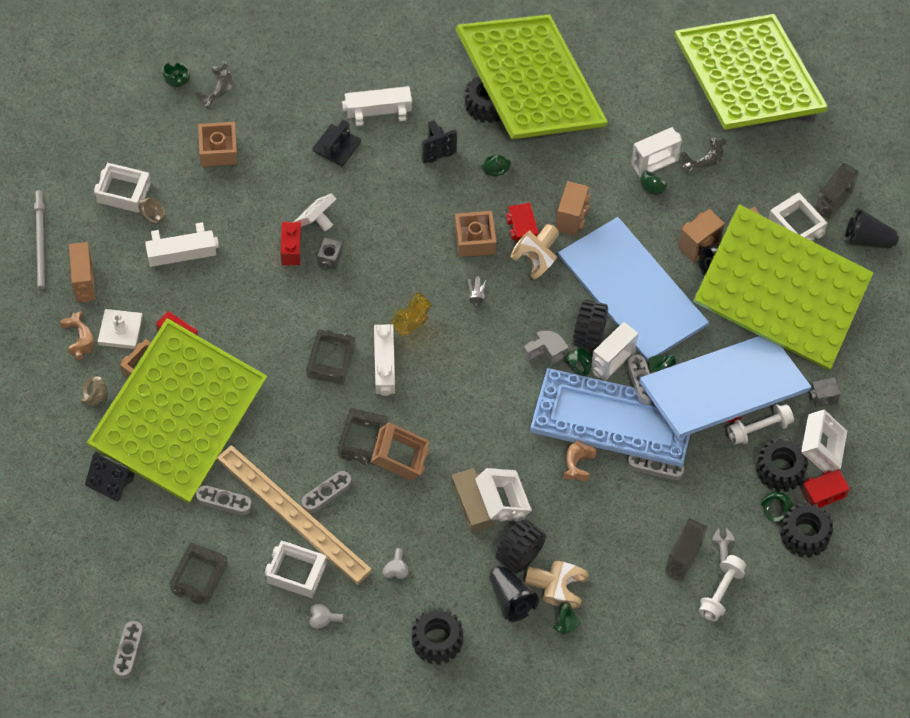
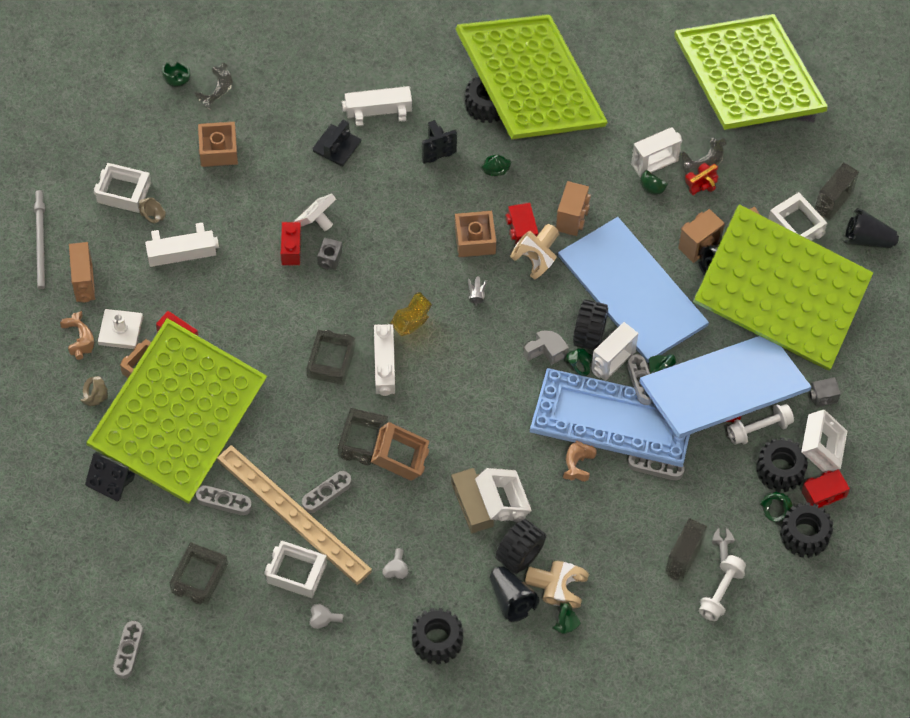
none -> red hips [685,163,718,195]

